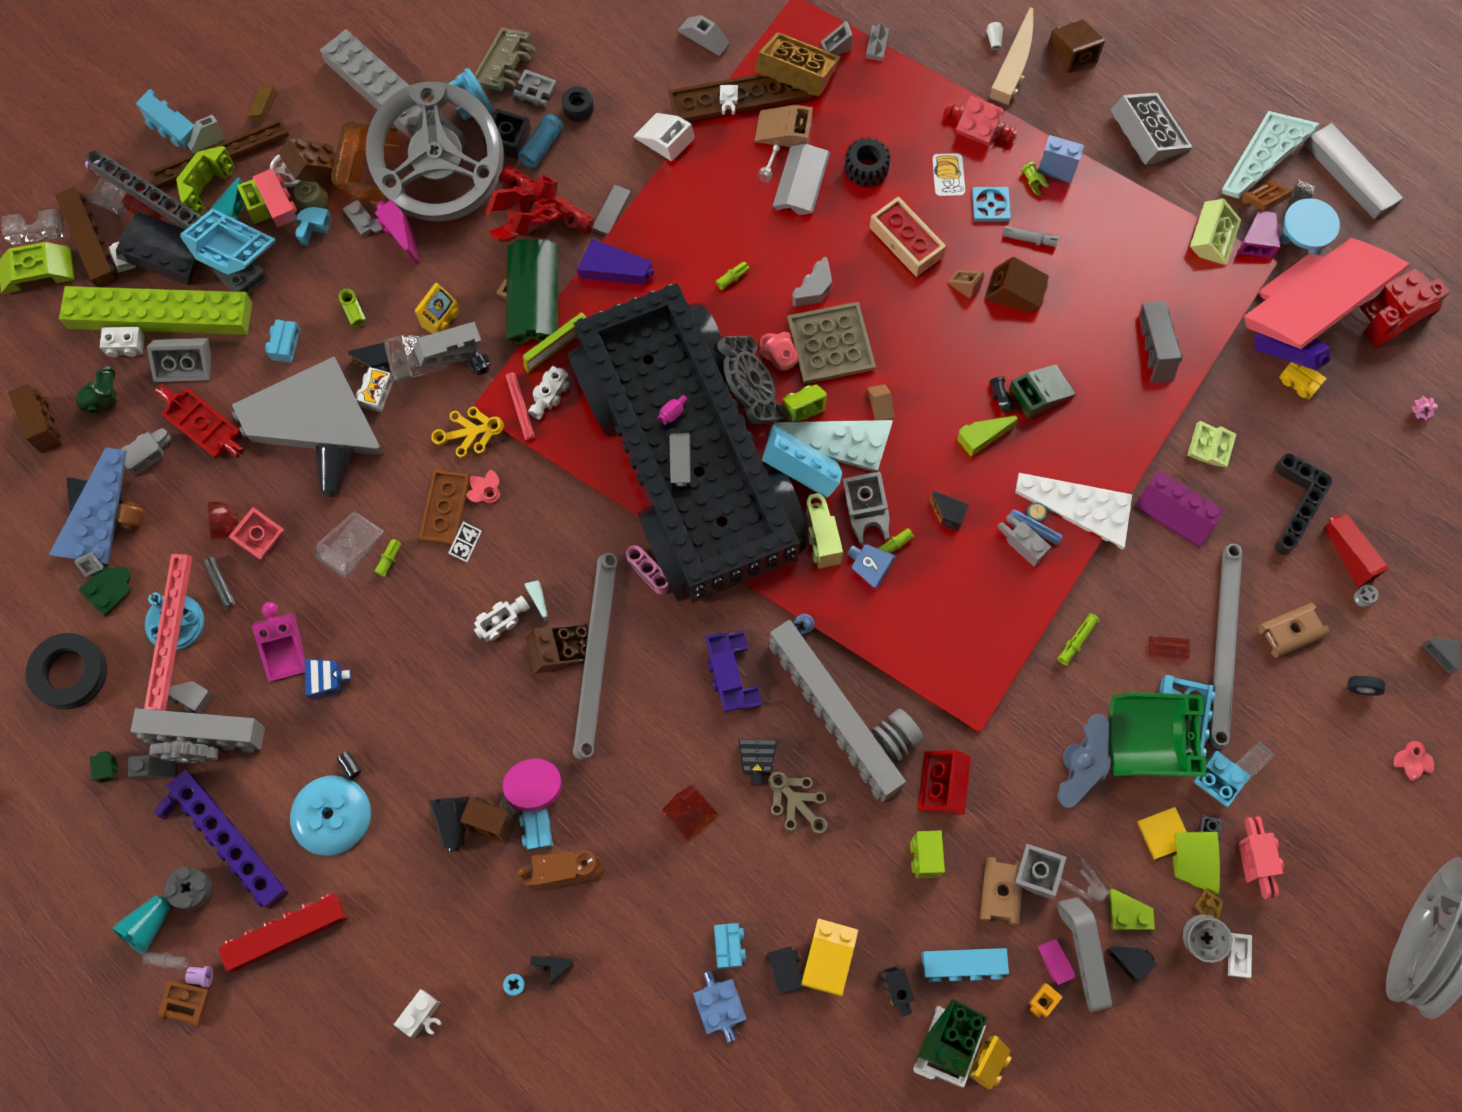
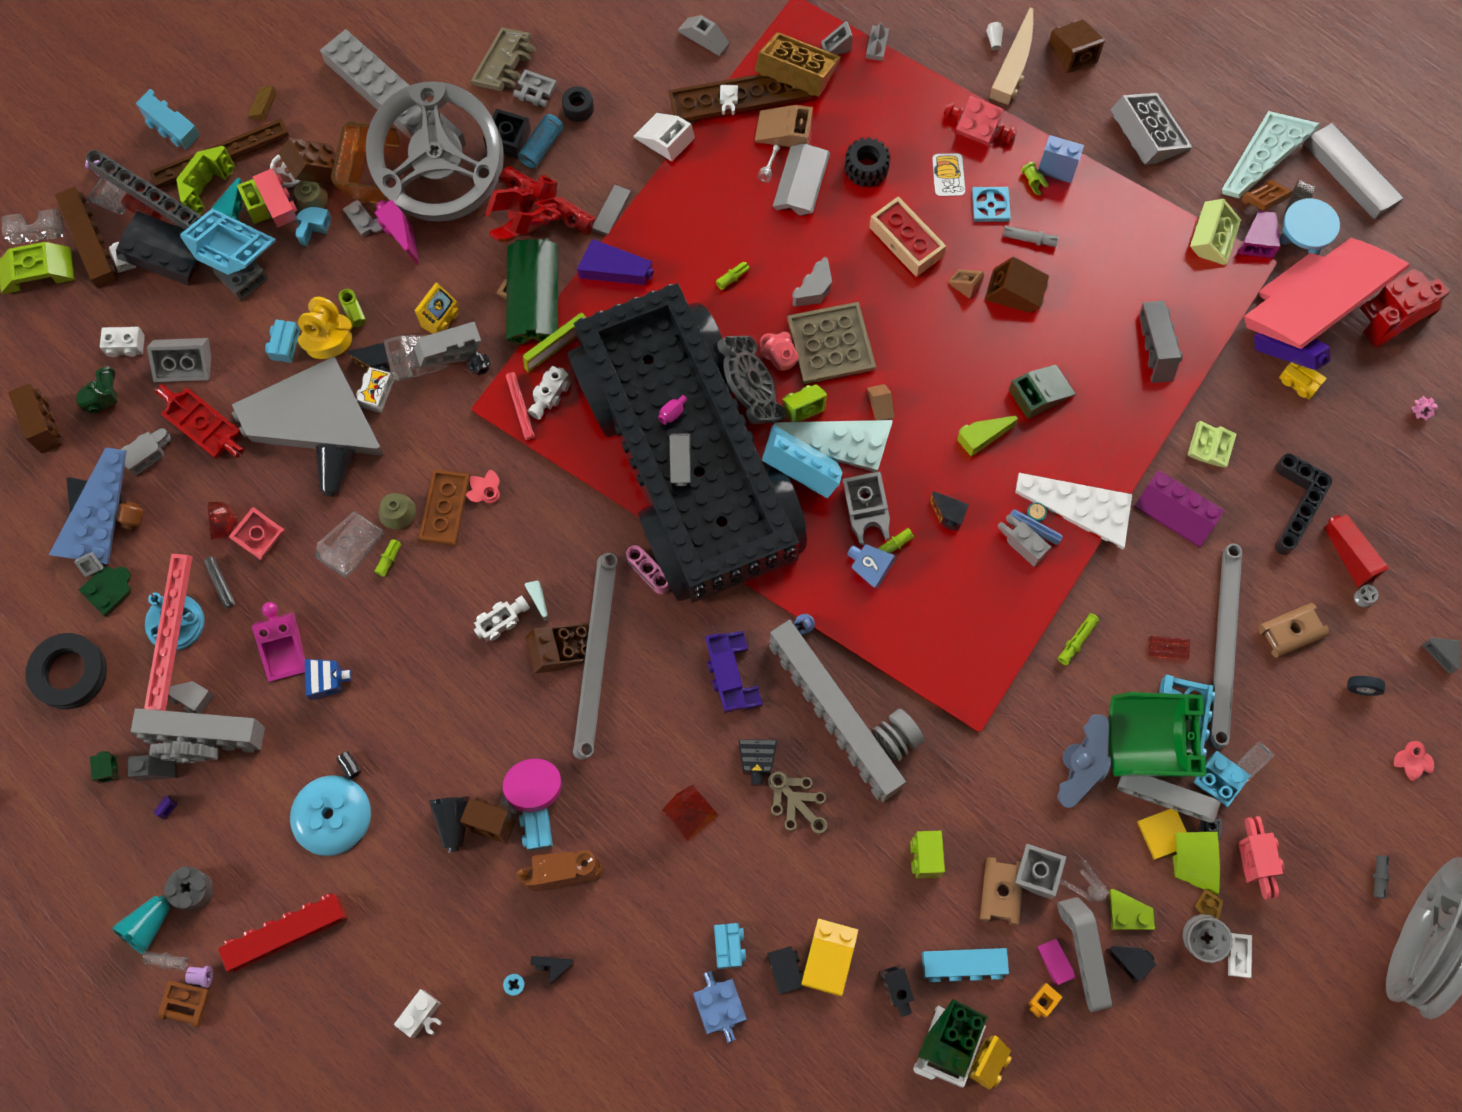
lime brick [59,286,252,335] -> none
dark purple brick [166,770,289,909] -> none
light grey slope [187,115,225,153] -> none
yellow plant [431,407,504,458] -> none
medium azure piece [448,68,494,121] -> none
white sticker [449,522,482,562] -> none
yellowish green brick [806,493,843,569] -> none
red slope [918,750,971,815] -> none
black connector [989,377,1015,413] -> none
none -> yellow piece [298,297,352,359]
none -> olive cone [378,493,416,530]
none -> light grey beam [1117,776,1221,823]
none -> dark grey pin [1373,855,1390,899]

